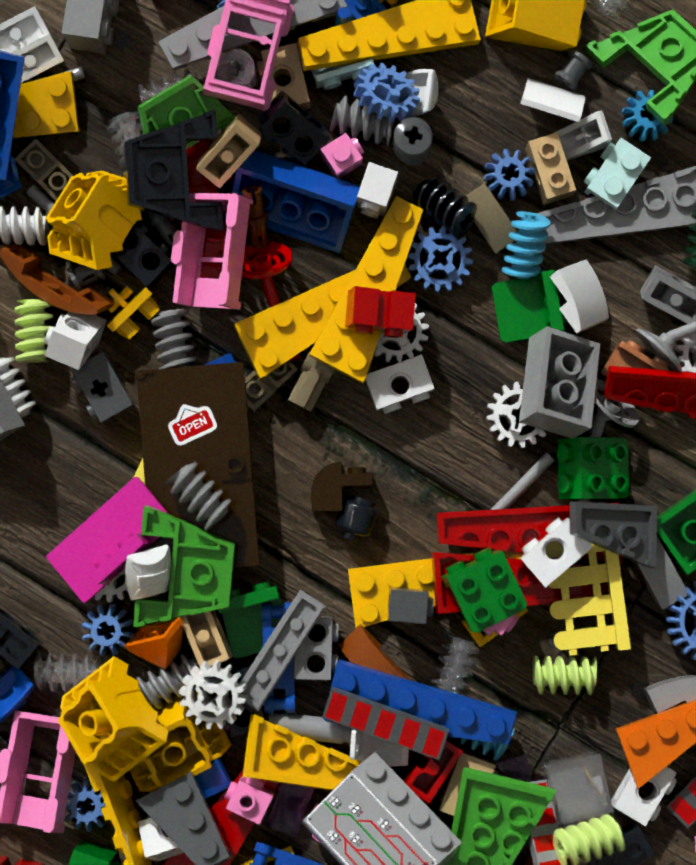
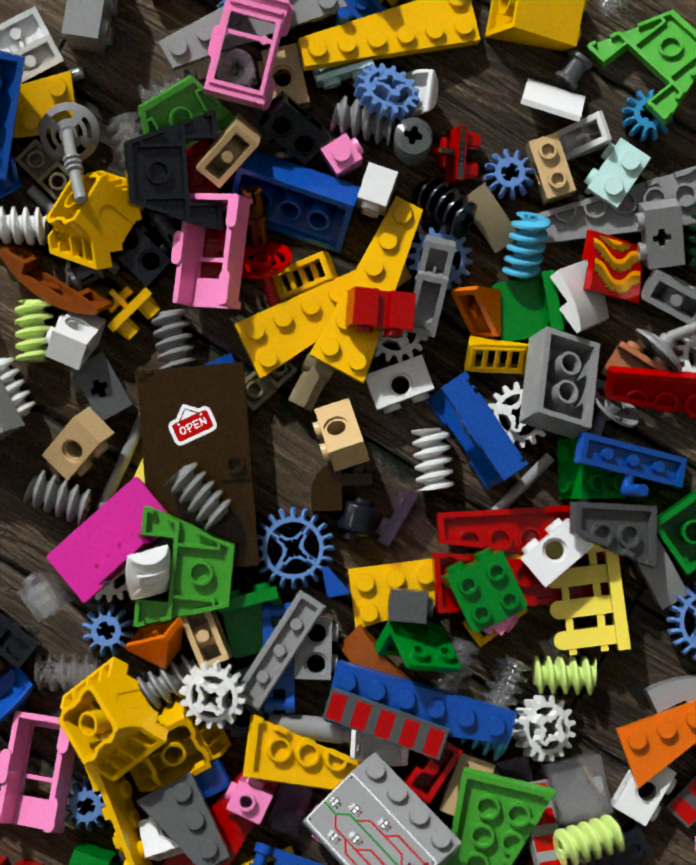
none -> clear brick [17,571,73,622]
none -> light grey piece [23,470,92,526]
none -> light grey dish [39,102,100,204]
none -> tan brick [42,407,115,481]
none -> light grey bar [96,412,141,509]
none -> medium blue gear [258,507,335,590]
none -> yellow slope [272,251,338,302]
none -> tan brick [312,398,370,472]
none -> blue slope [322,566,351,598]
none -> green bracket [374,621,461,672]
none -> clear purple plate [376,488,419,547]
none -> light grey slope [410,235,456,338]
none -> white piece [411,428,454,491]
none -> blue piece [426,371,528,491]
none -> red hips [430,125,481,184]
none -> orange slope [450,286,501,338]
none -> yellow slope [464,336,528,374]
none -> clear piece [480,653,534,710]
none -> white gear [512,695,576,762]
none -> blue plate [574,432,687,497]
none -> slope [581,230,642,303]
none -> light grey brick [635,198,685,270]

